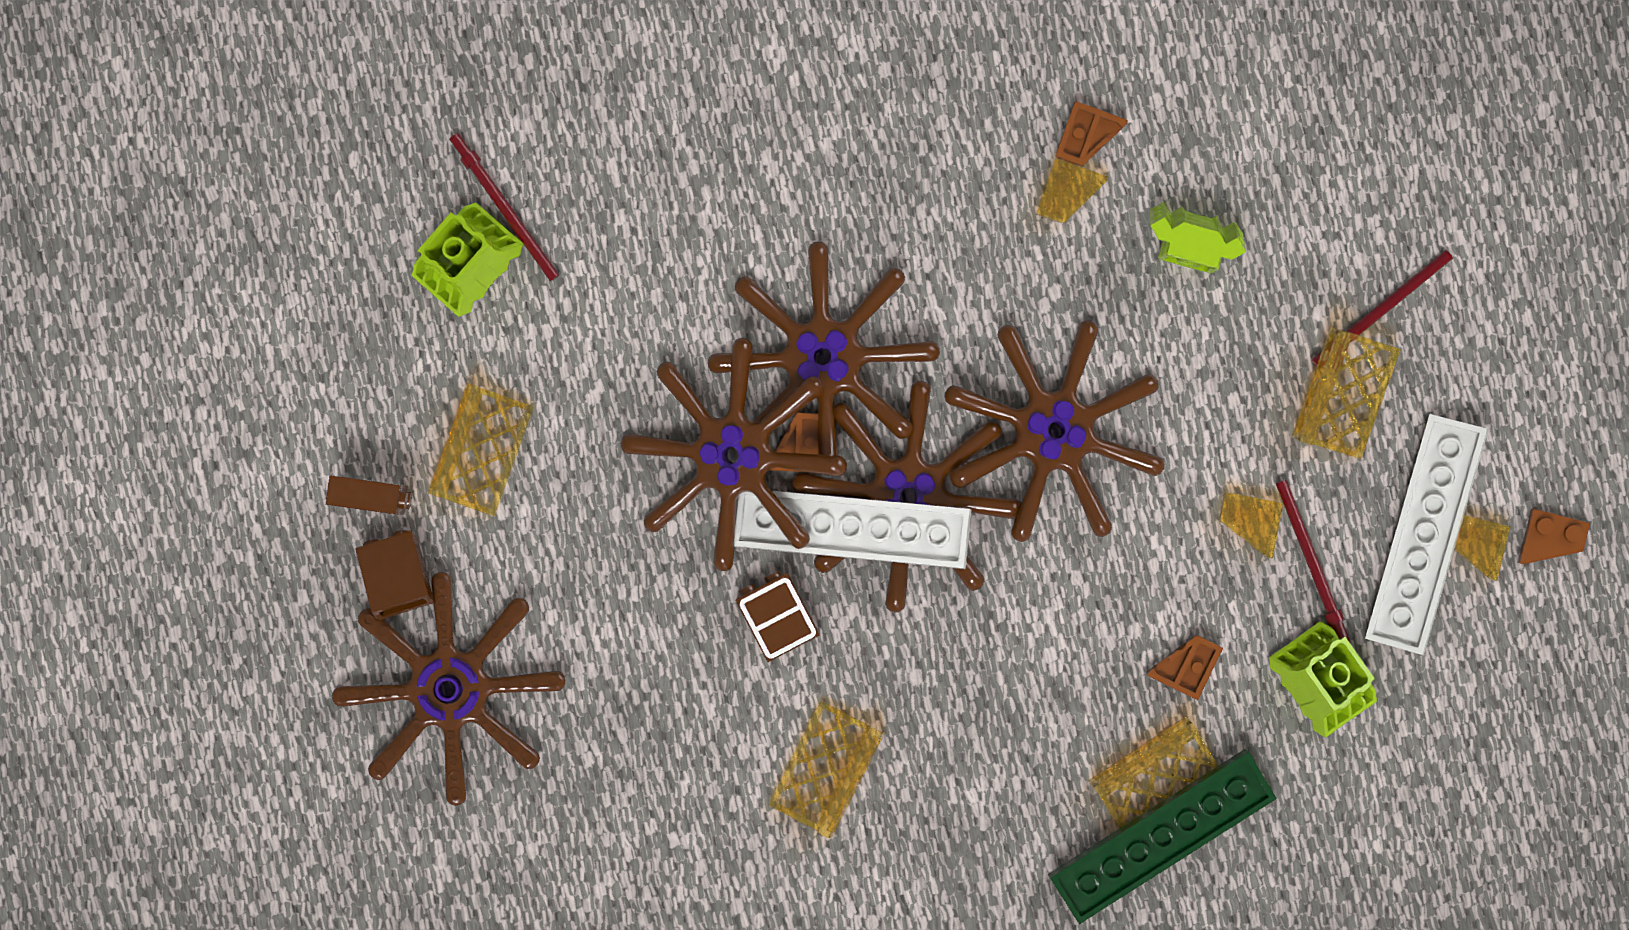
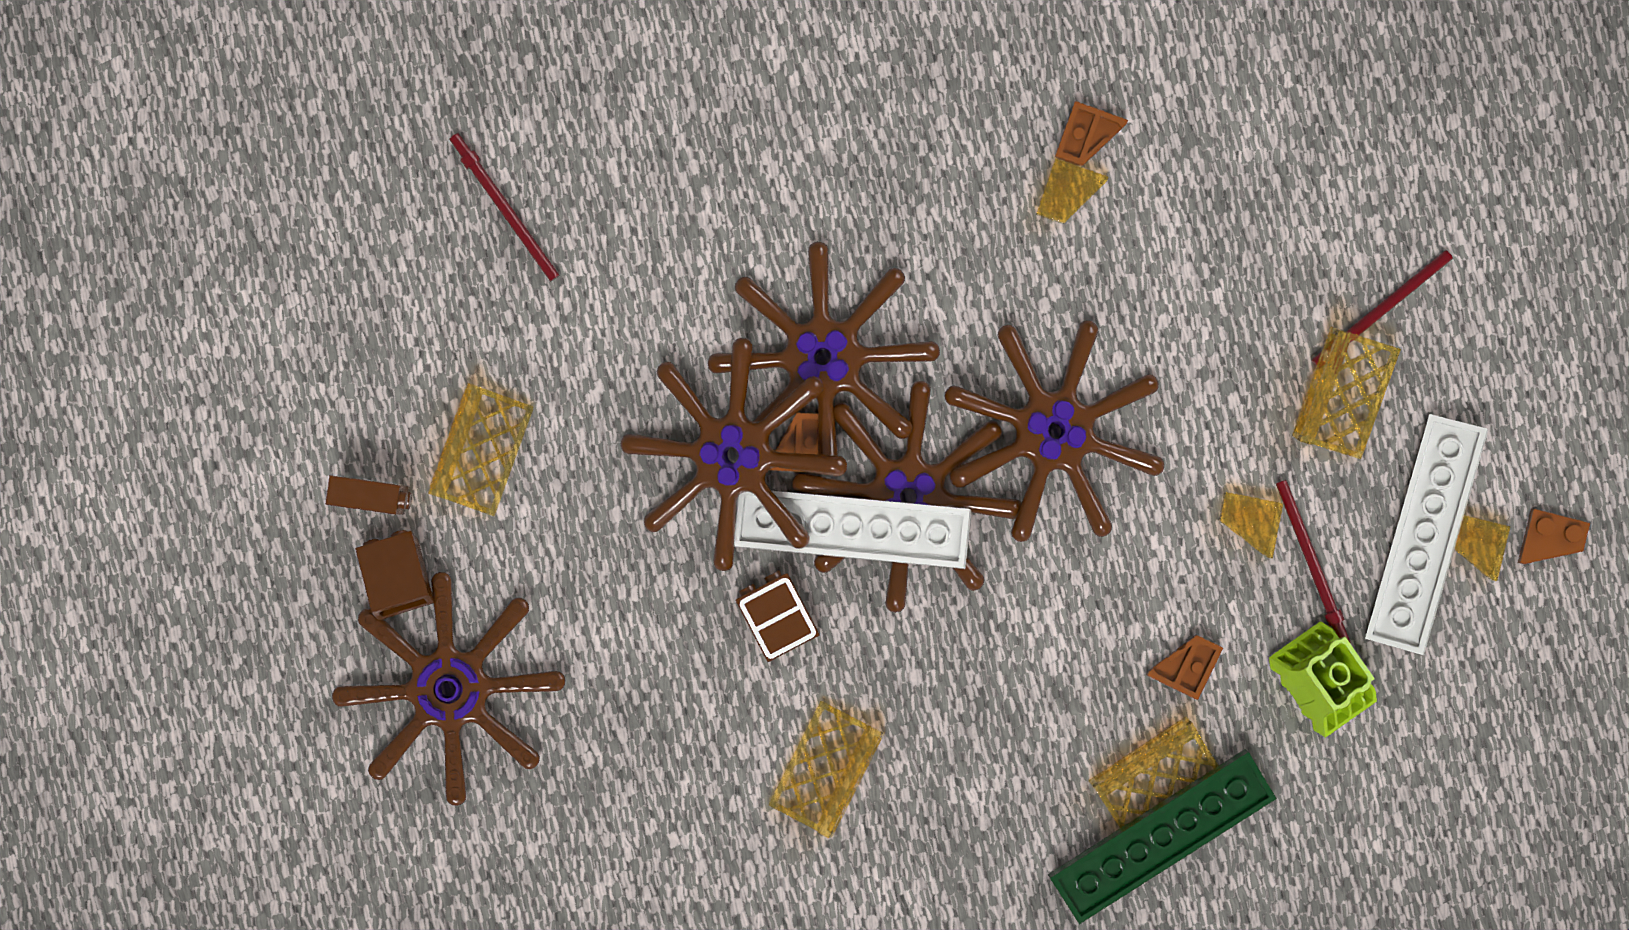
lime slope [411,202,523,317] -> none
lime slope [1149,201,1246,273] -> none

